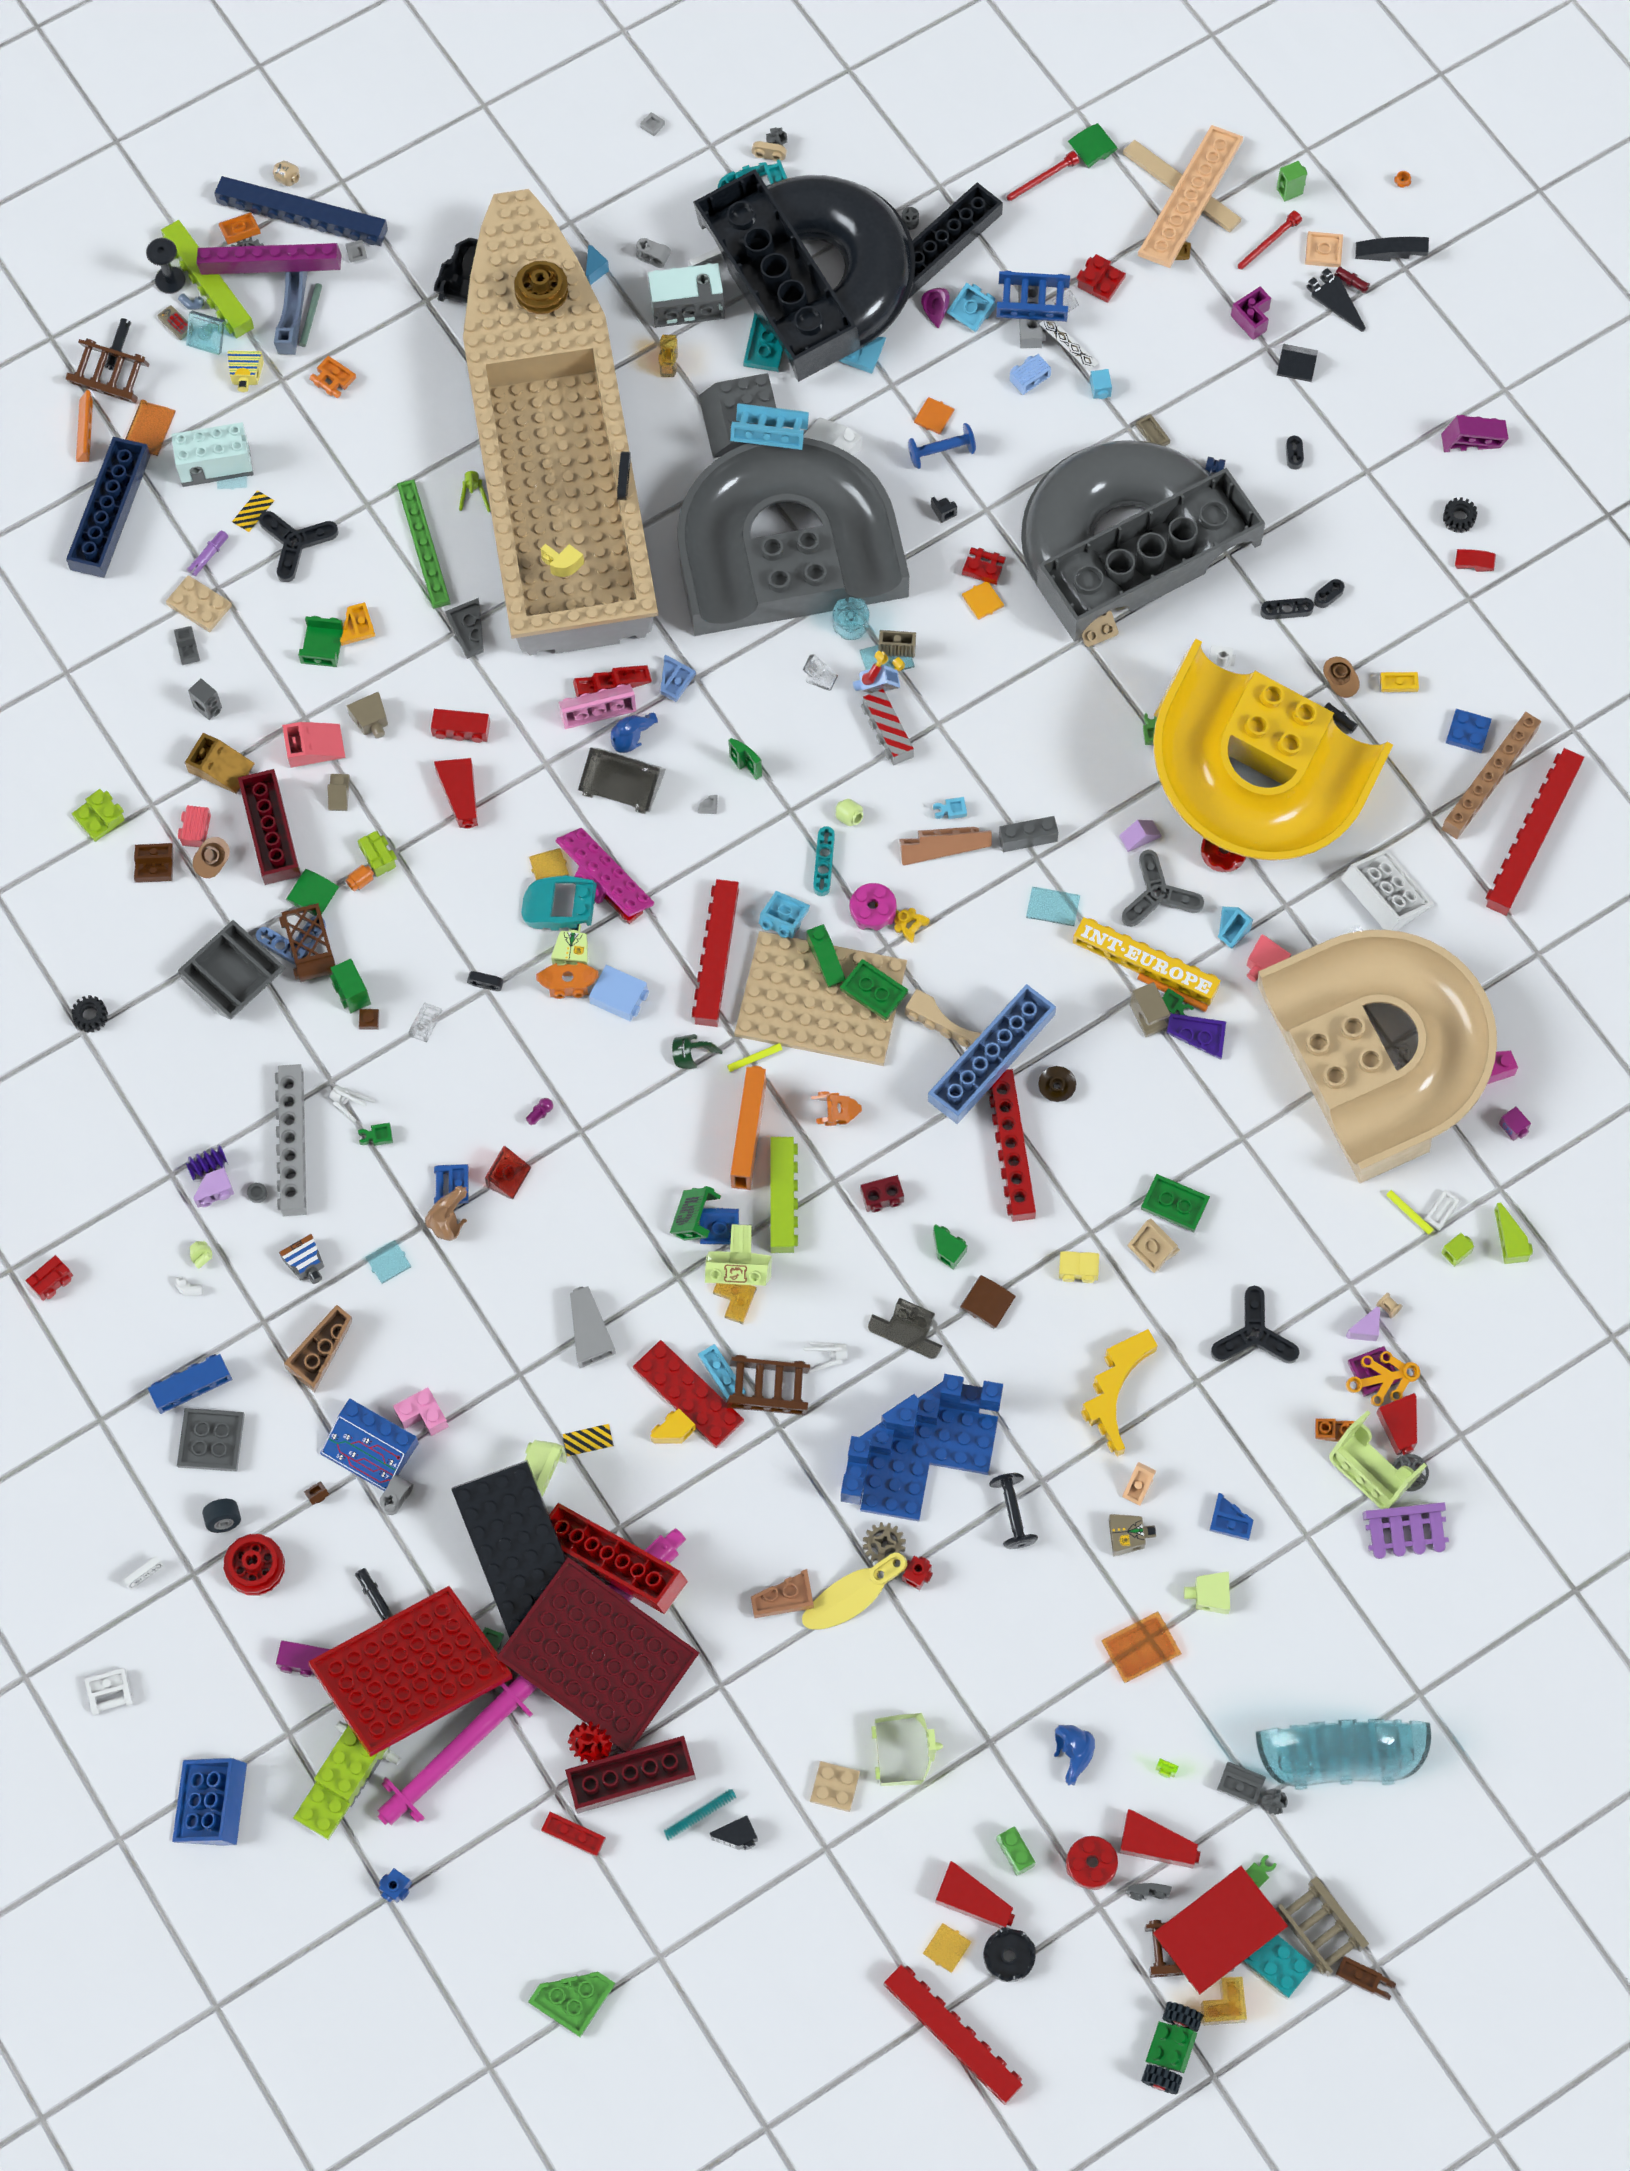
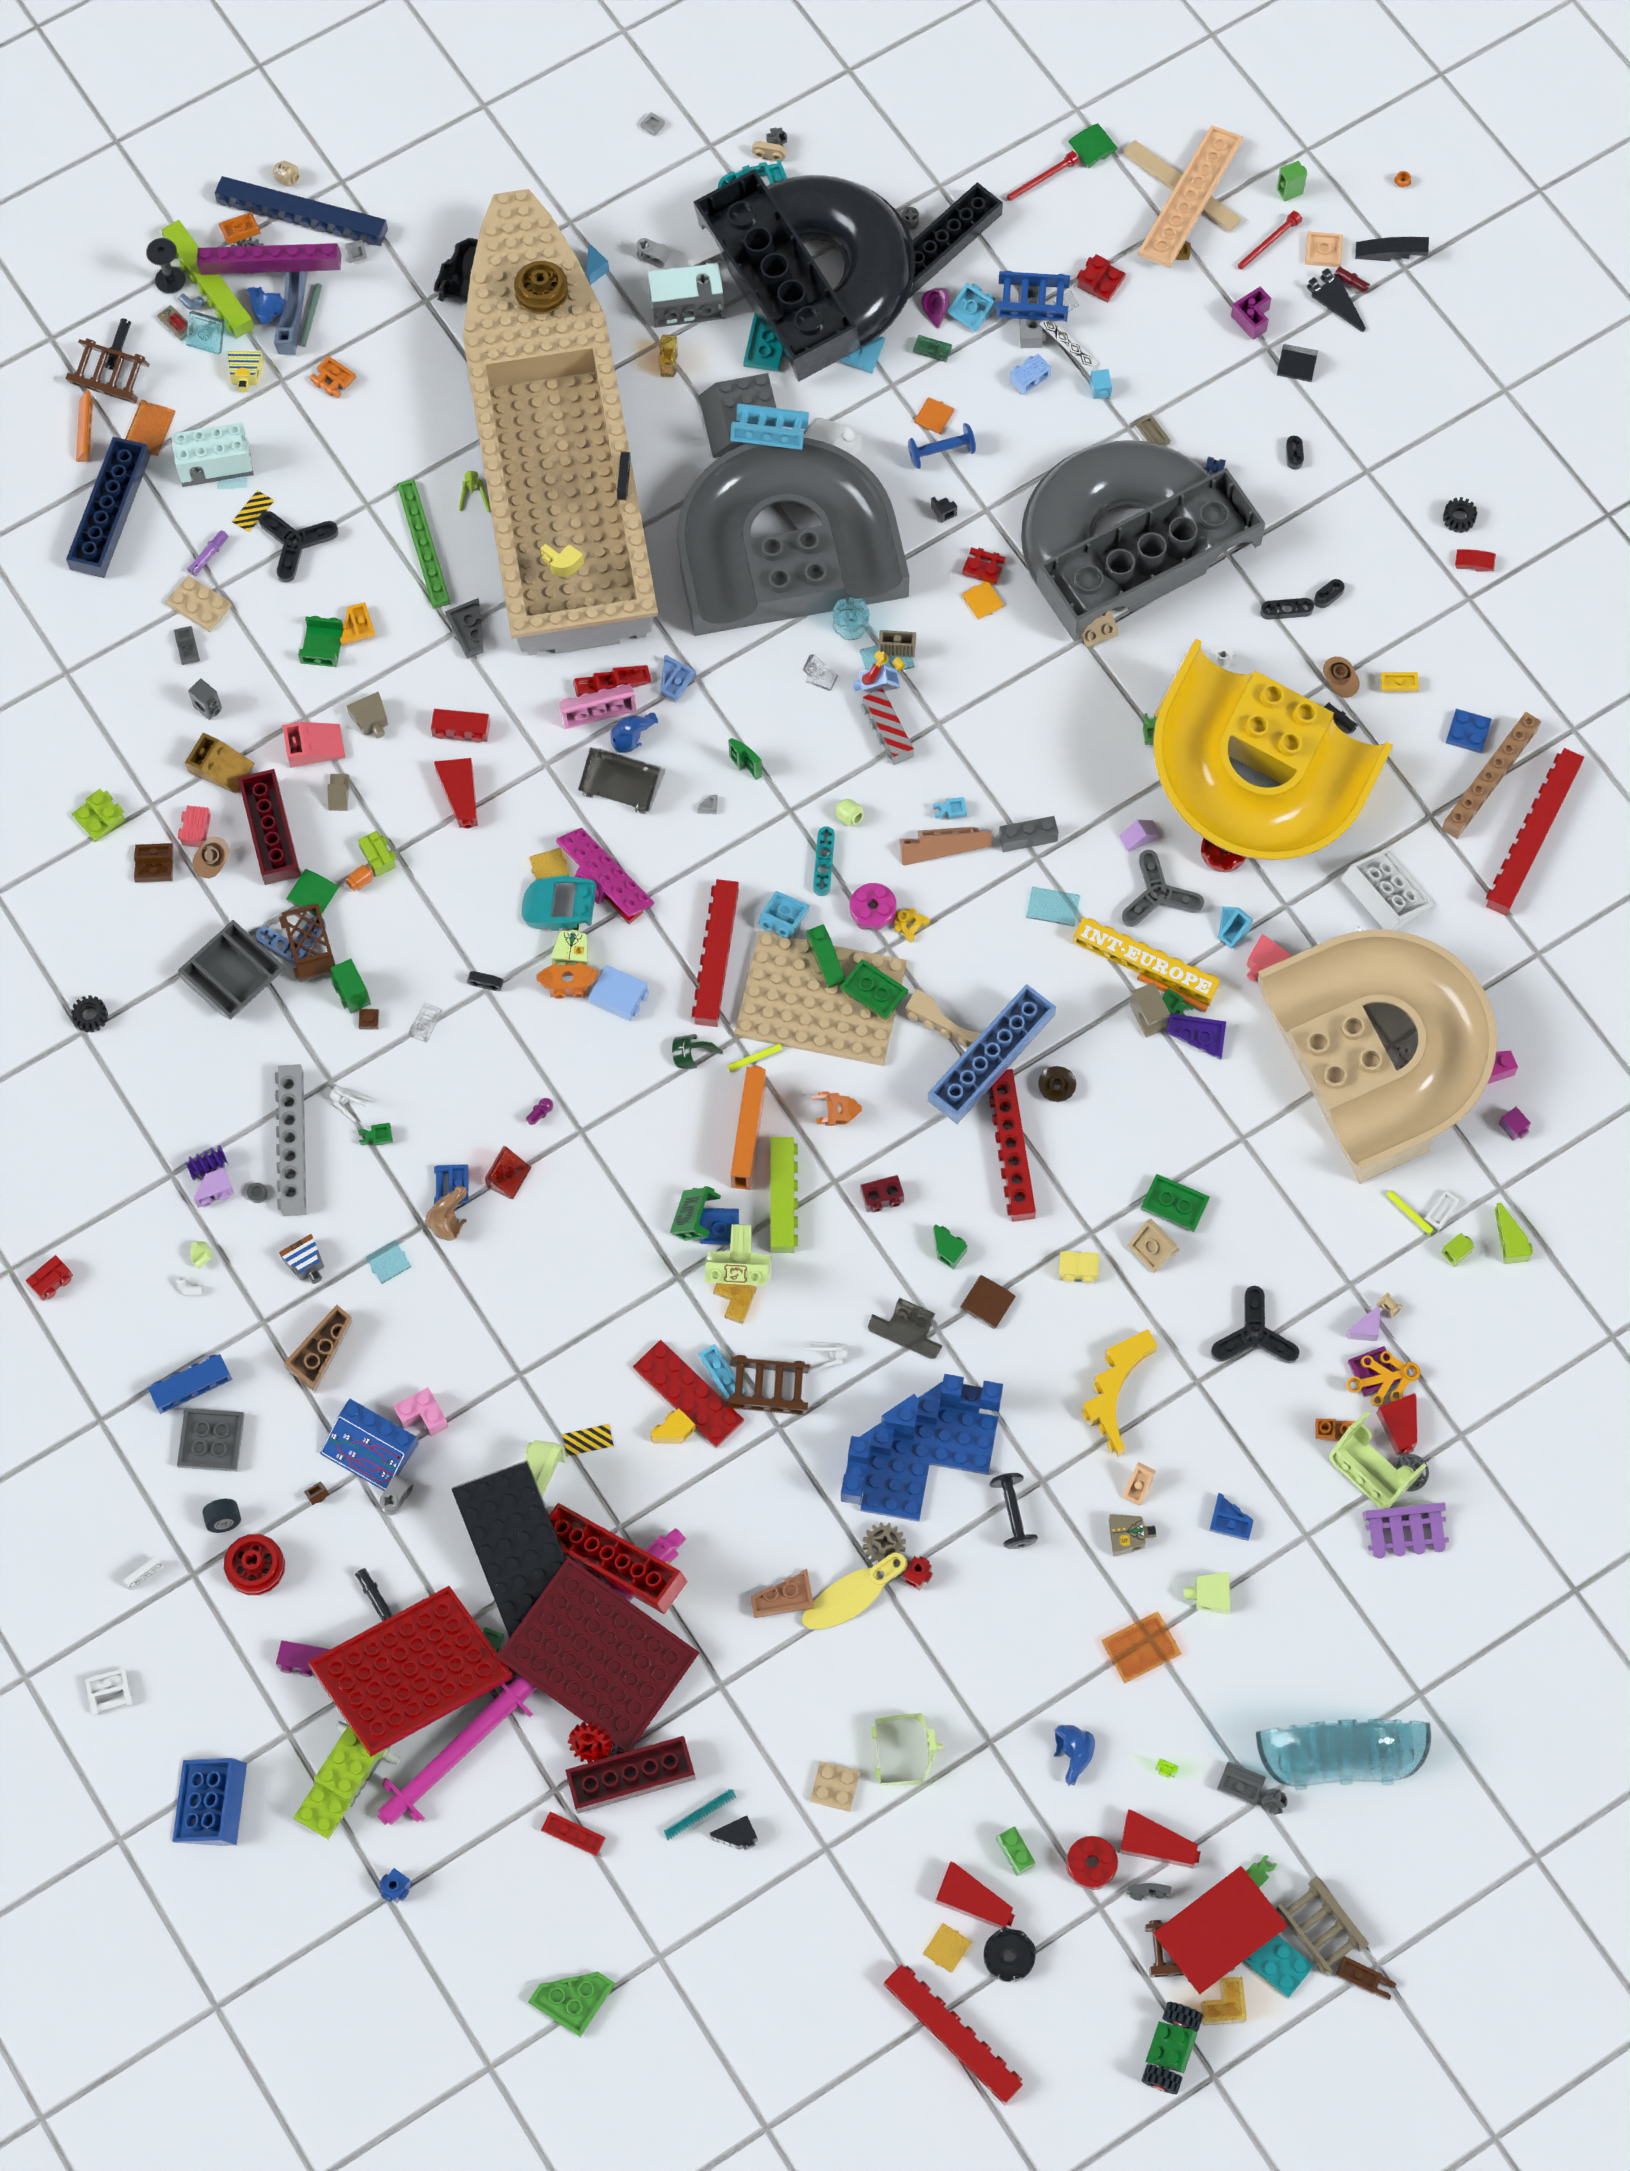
light grey slope [570,1286,616,1369] -> none
magenta wedge [1441,415,1509,453] -> none
none -> blue piece [247,287,286,325]
none -> clear green plate [913,335,952,362]

